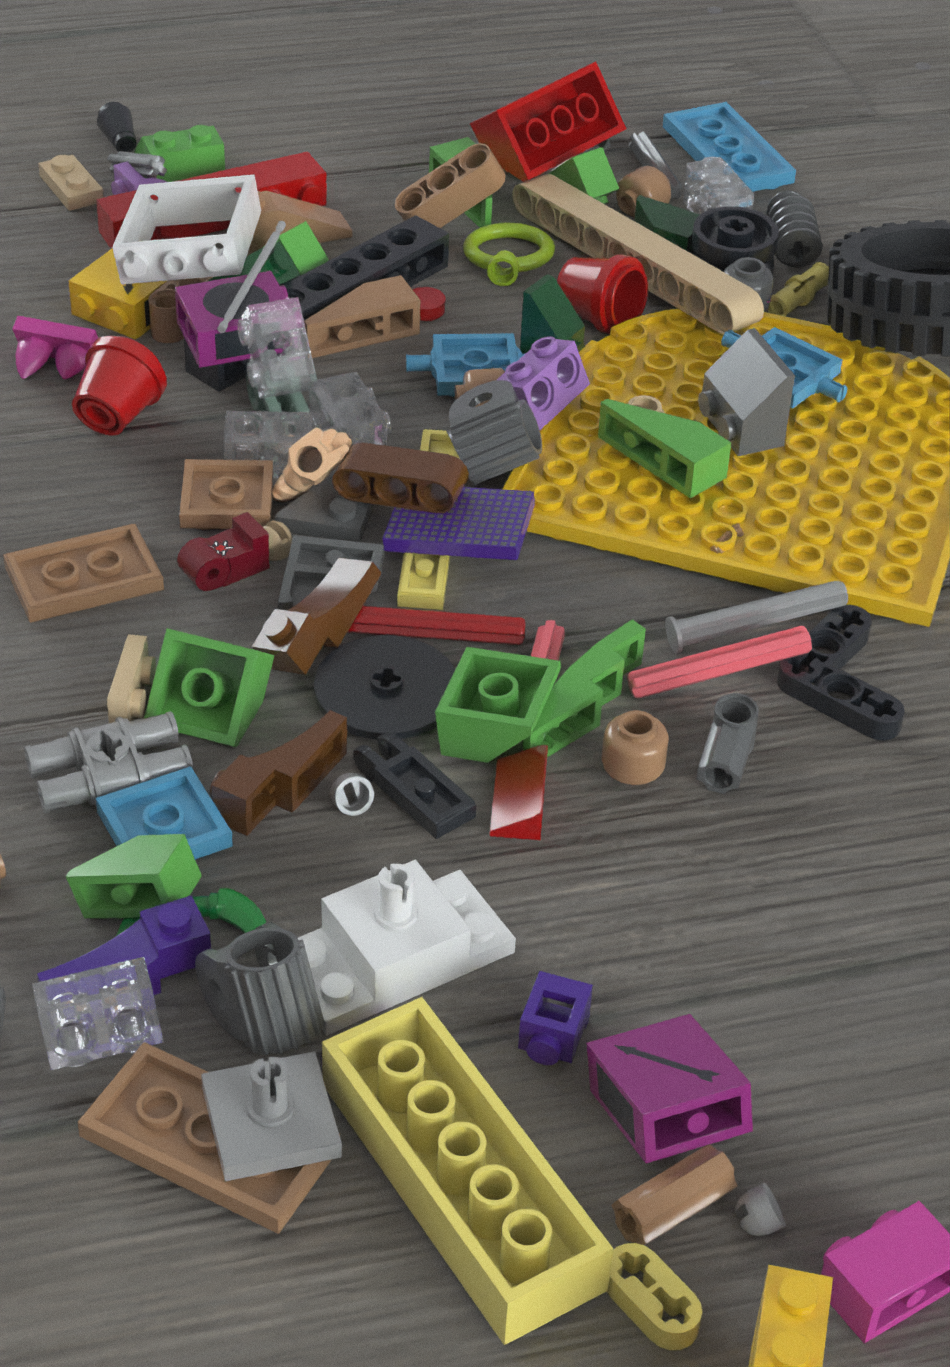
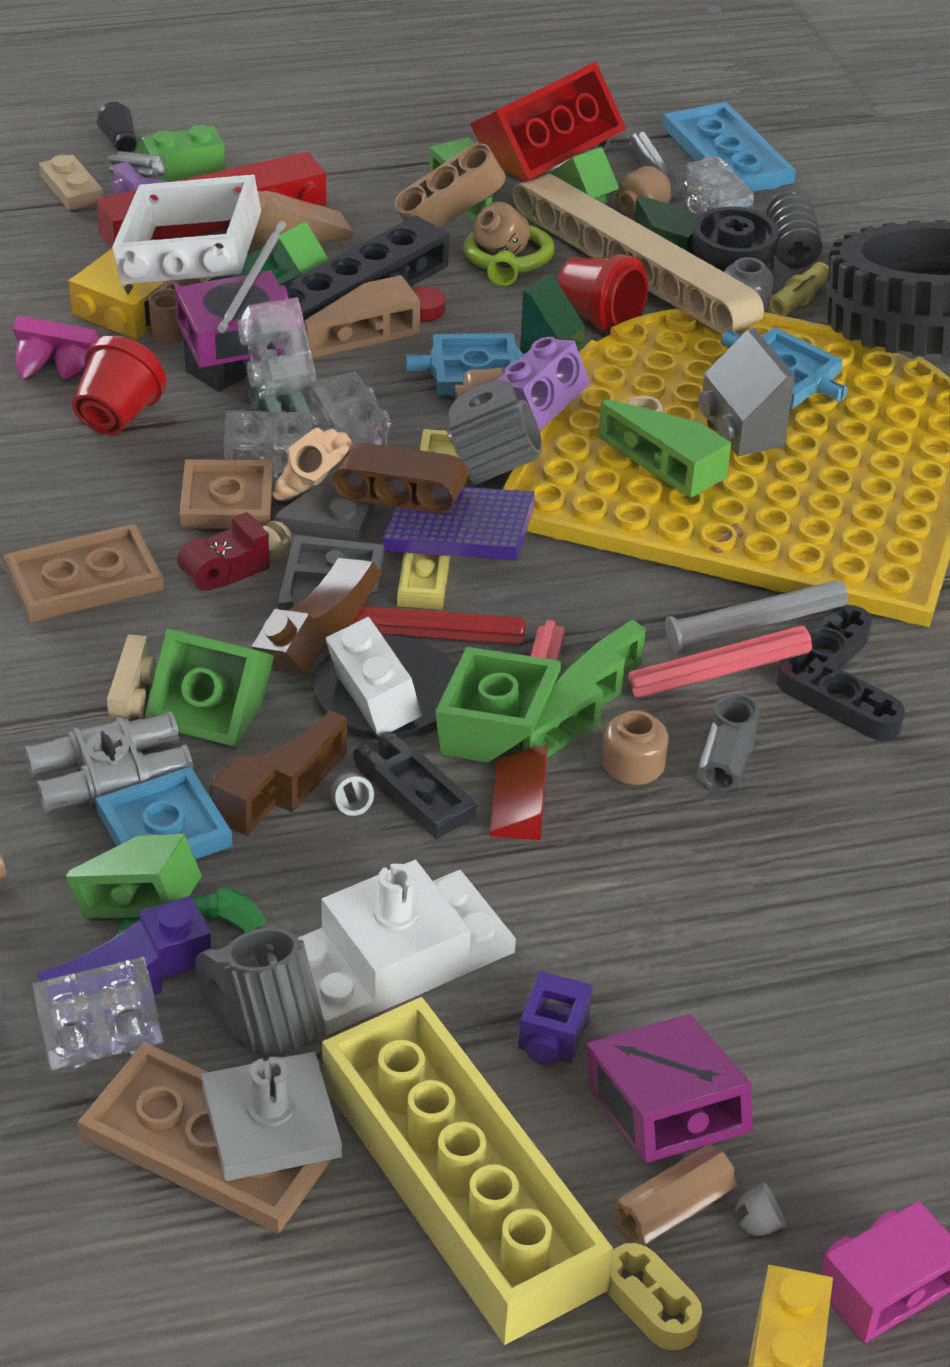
none -> white brick [325,617,422,737]
none -> medium nougat head [473,201,530,256]

